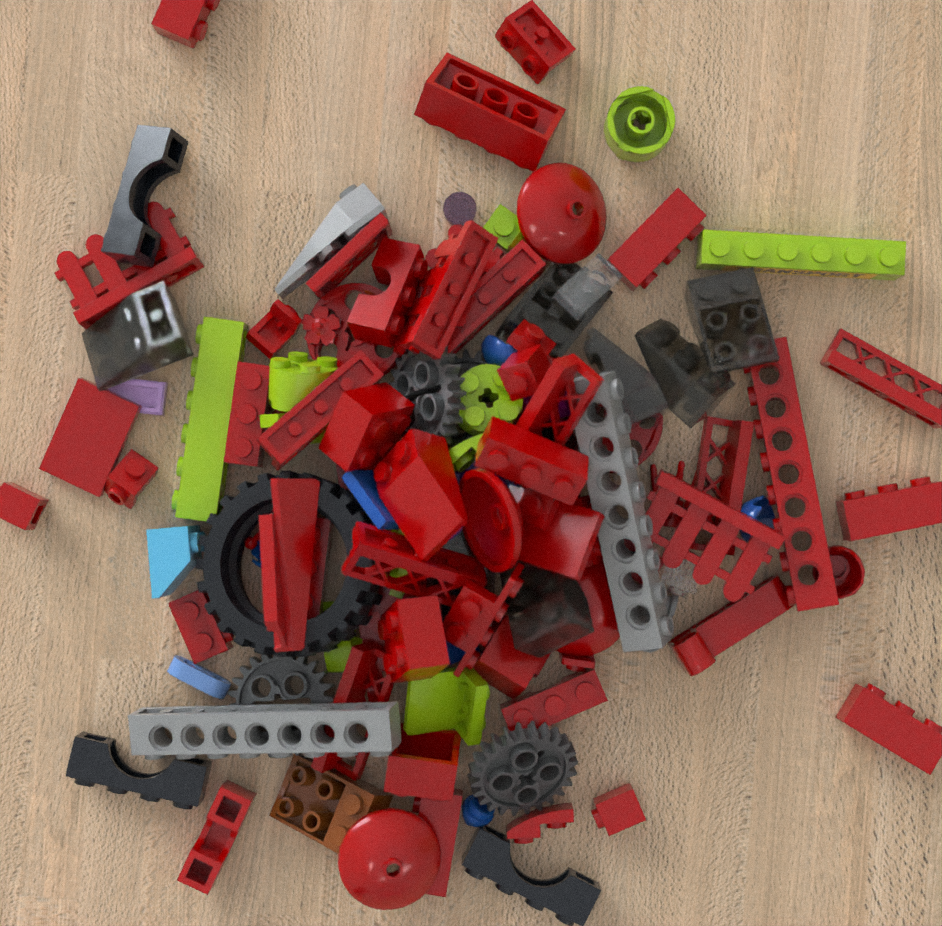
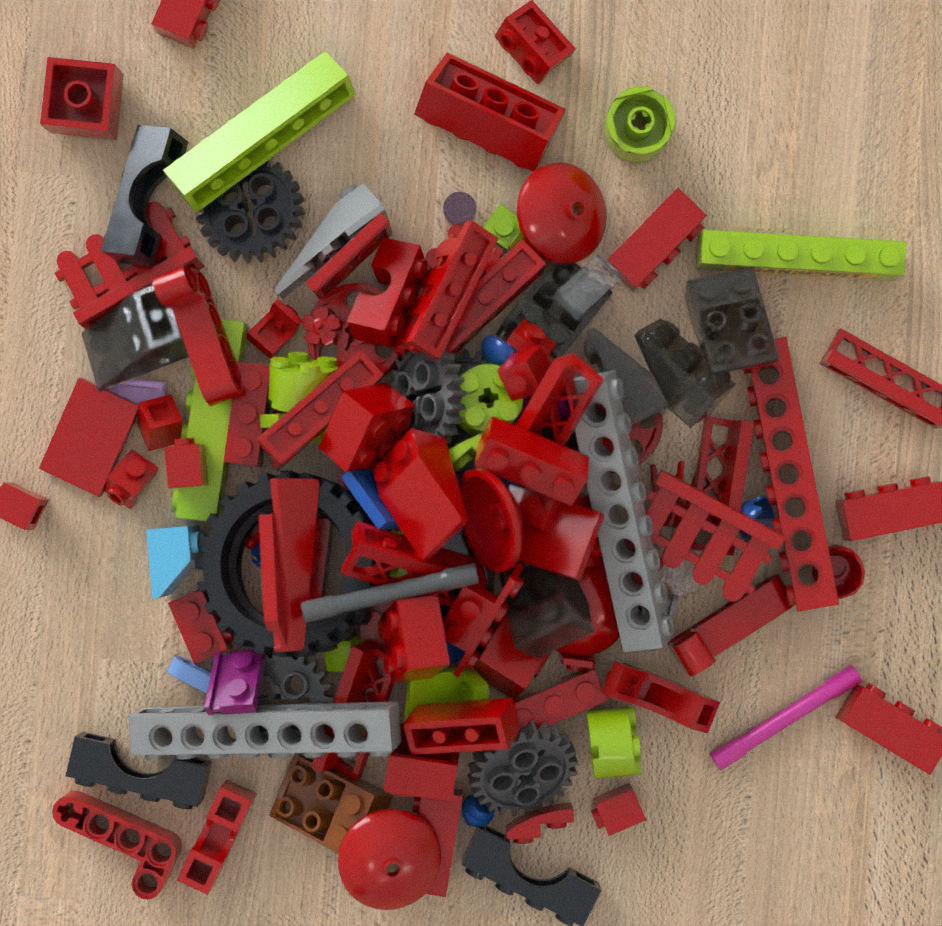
none -> red brick [40,57,124,140]
none -> red beam [52,790,182,900]
none -> red panel [137,394,183,451]
none -> red beam [153,265,244,406]
none -> brick [163,51,356,213]
none -> red brick [164,438,208,488]
none -> black gear [196,160,305,264]
none -> magenta plate [204,649,266,716]
none -> dark grey piece [301,563,479,623]
none -> red brick [403,698,520,755]
none -> lime brick [586,706,642,779]
none -> red arch [602,661,720,733]
none -> dark pink piece [710,665,862,771]

